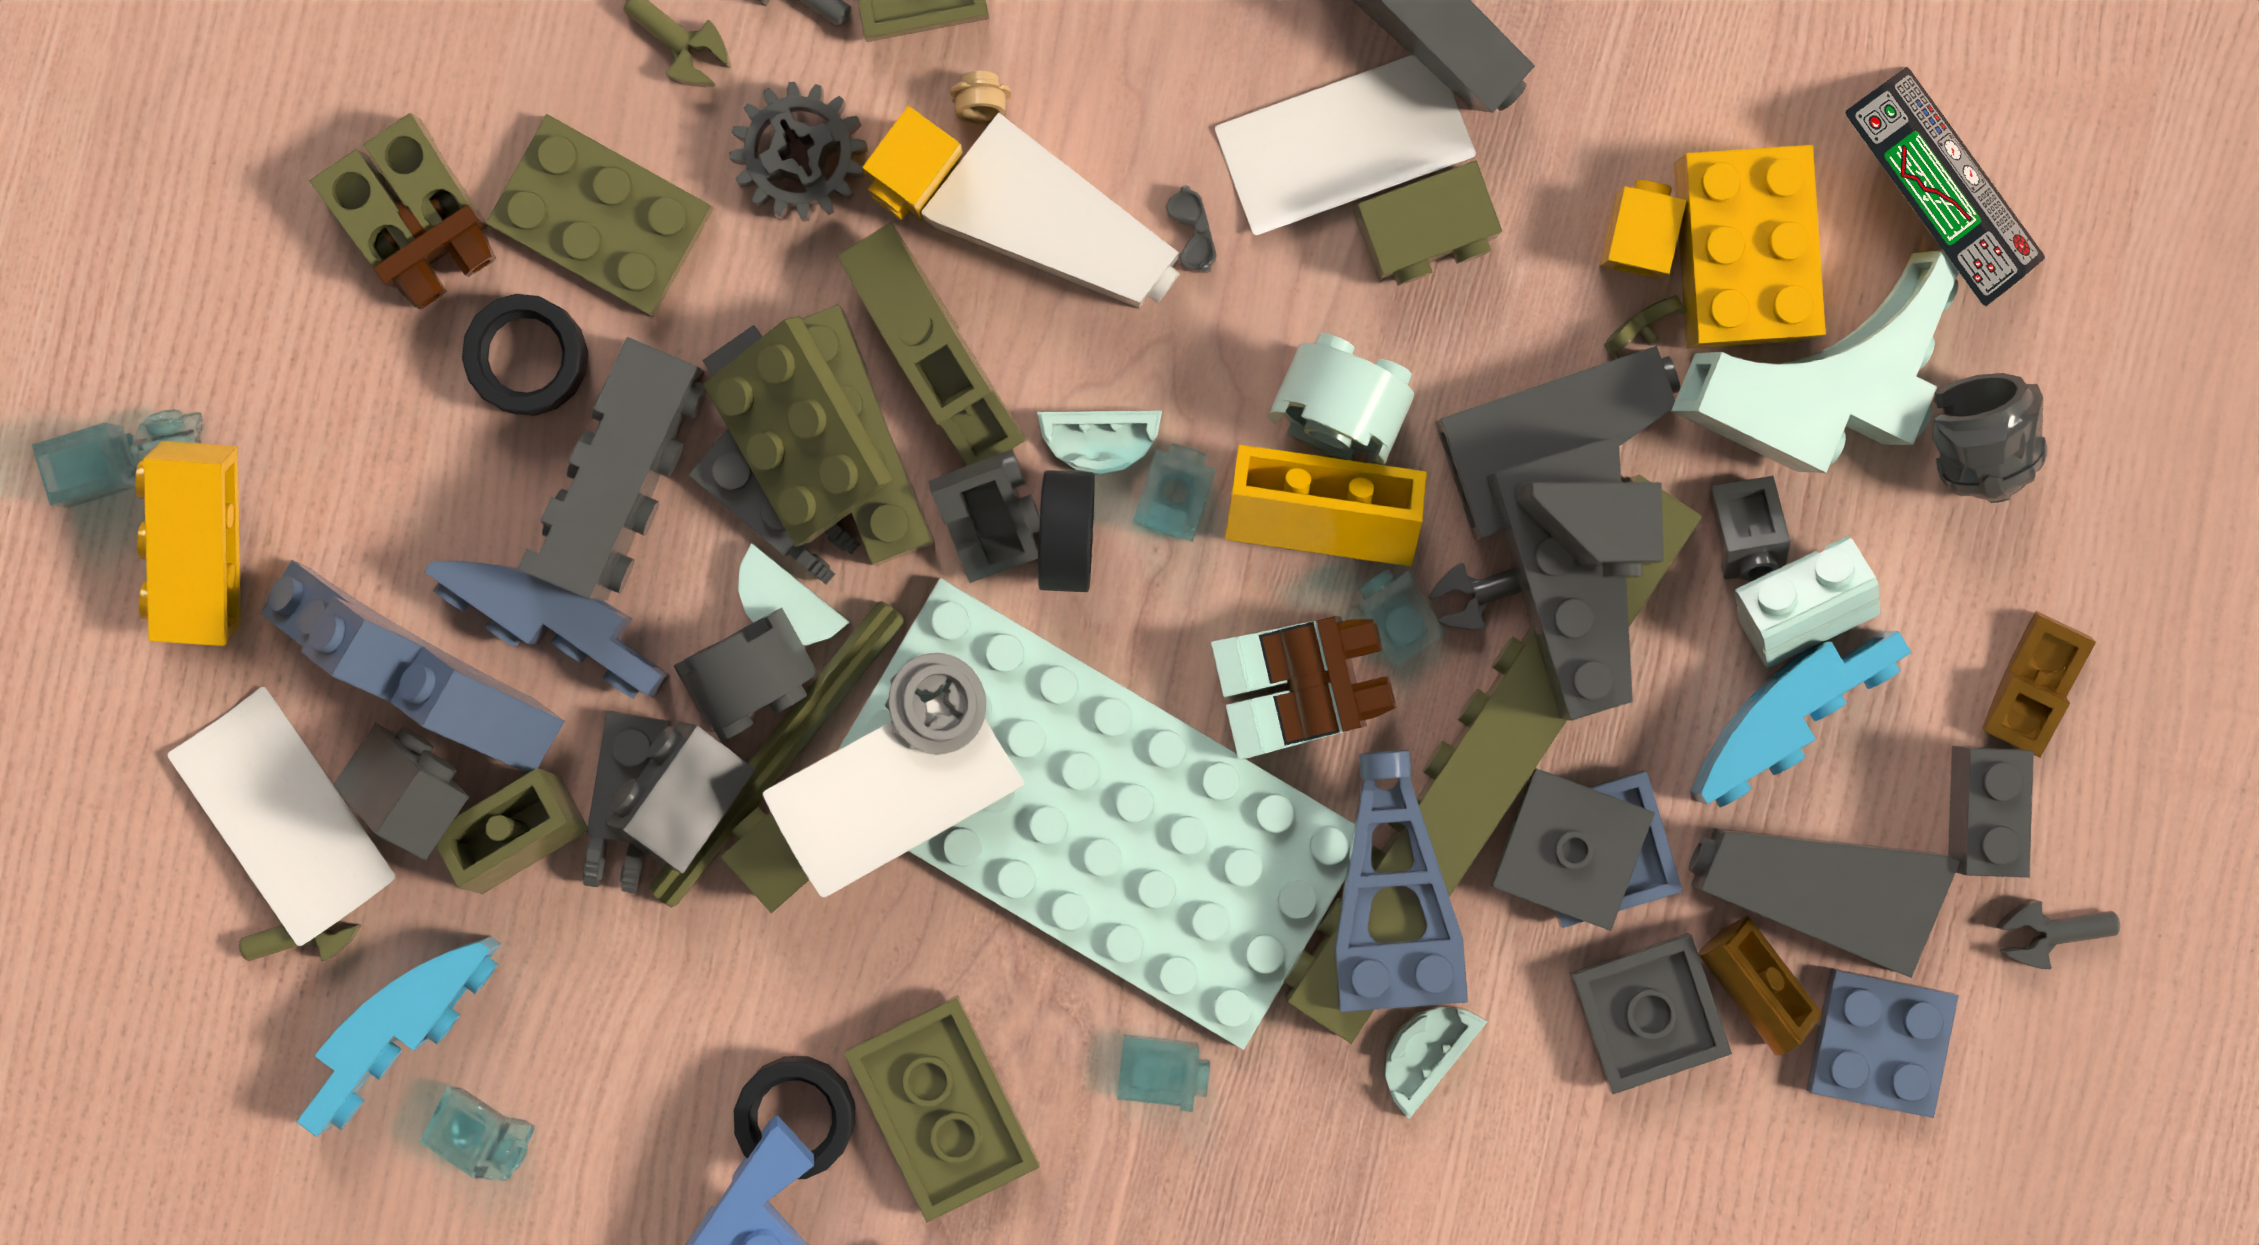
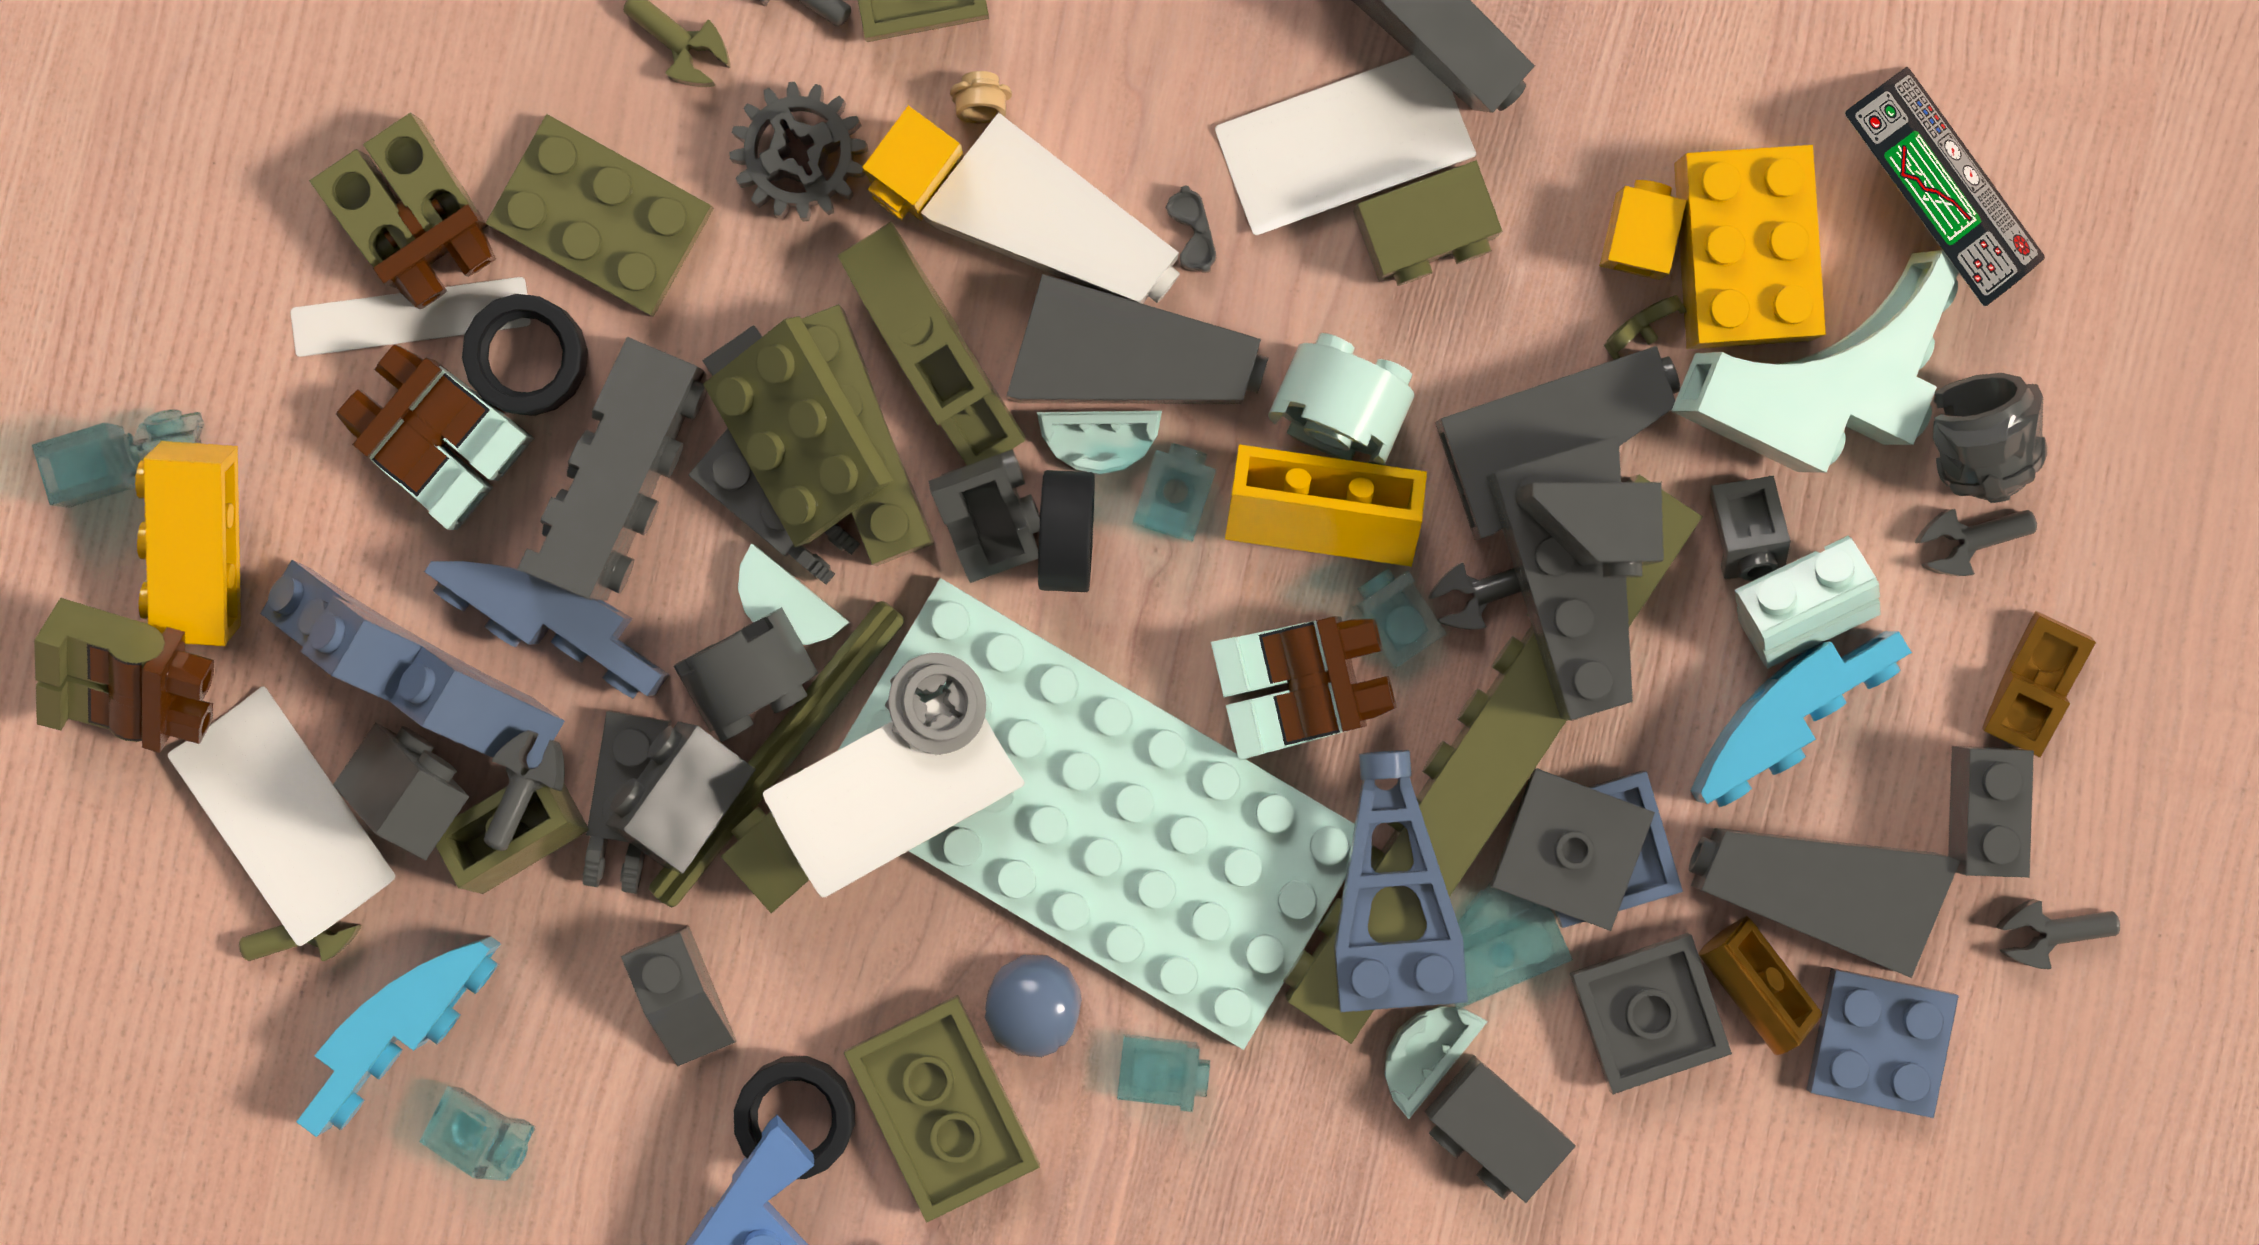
none -> hips [34,597,214,753]
none -> white sticker [290,277,531,357]
none -> hips [336,344,534,530]
none -> dark grey bar [484,730,564,851]
none -> dark grey slope [621,926,736,1066]
none -> sand blue hair [985,955,1082,1057]
none -> dark grey slope [1006,274,1268,404]
none -> dark grey brick [1425,1055,1576,1203]
none -> clear light blue wing [1454,882,1573,1009]
none -> dark grey bar [1915,509,2037,576]

